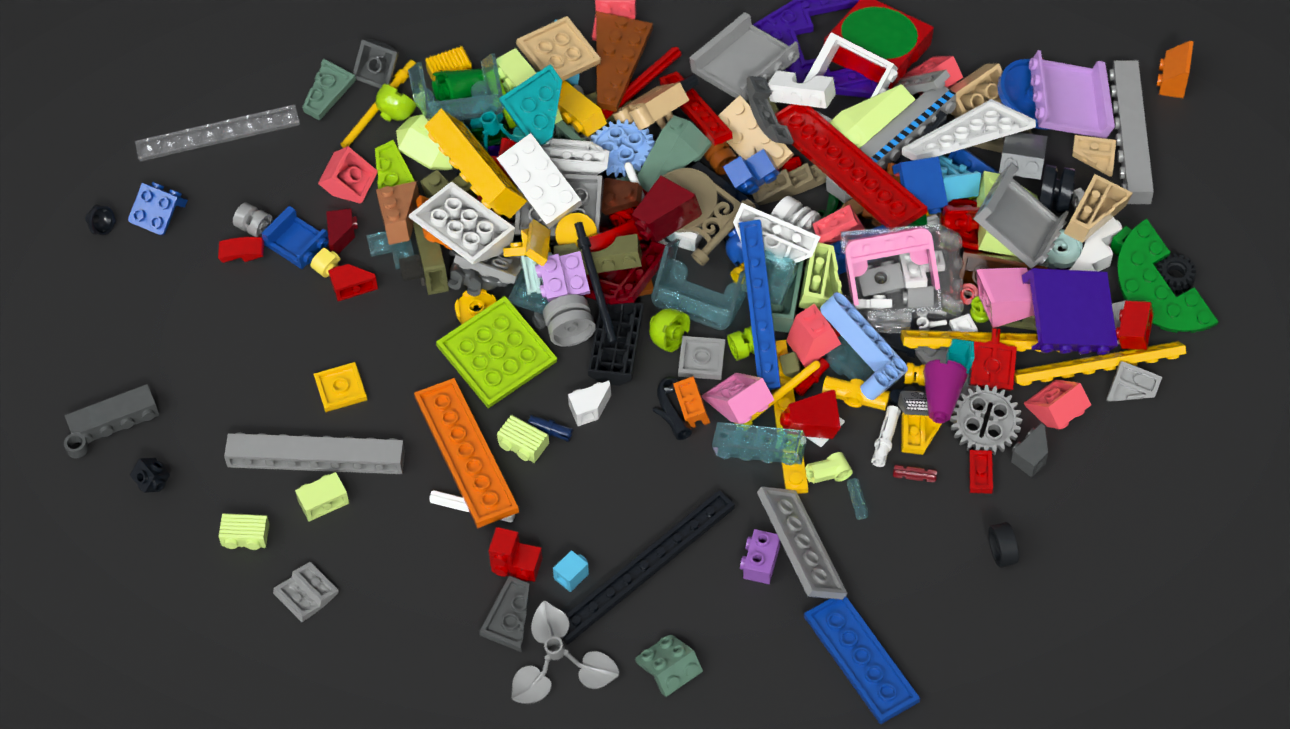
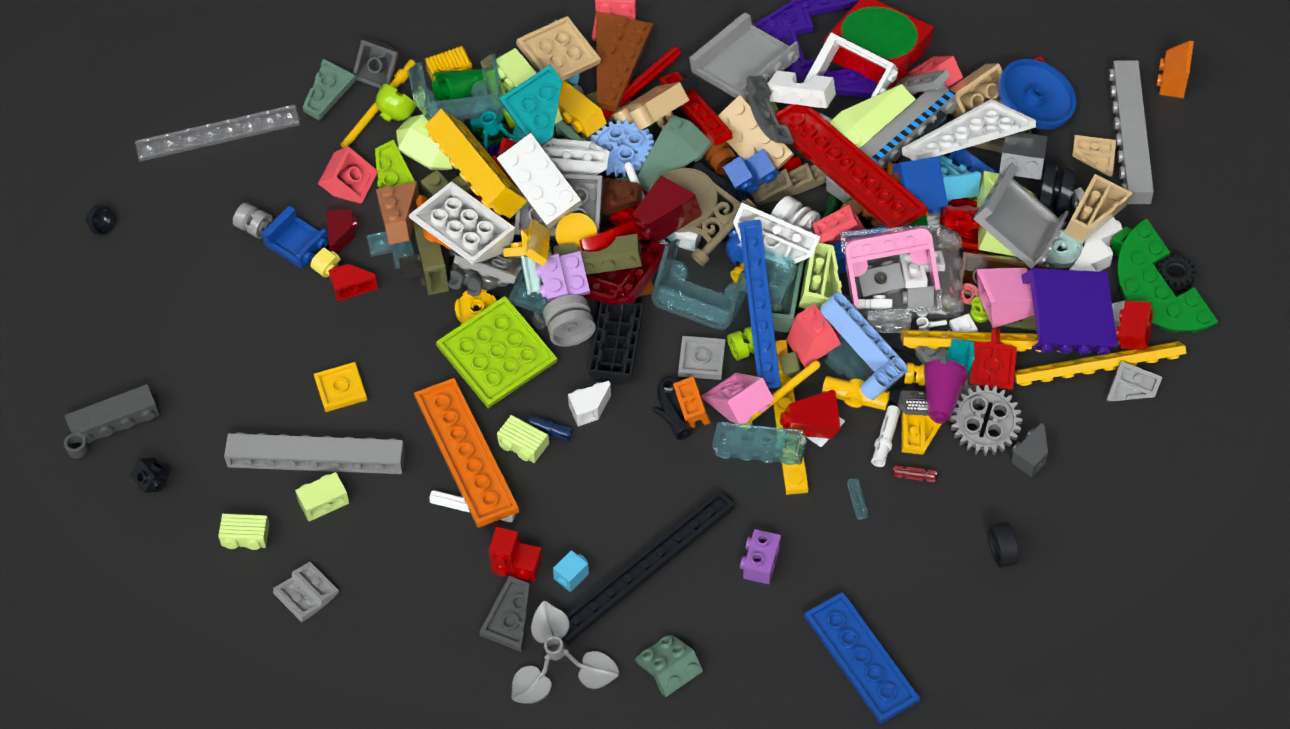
bracket [128,182,188,235] -> none
red slope [218,237,264,263] -> none
black bar [574,222,617,344] -> none
lime cylinder [649,308,690,352] -> none
light grey plate [757,486,848,599] -> none
red axle [794,358,830,396] -> none
yellowish green piece [805,452,853,483] -> none
red plate [969,450,993,494] -> none
coral slope [1024,379,1091,429] -> none
lavender panel [1029,50,1115,139] -> none

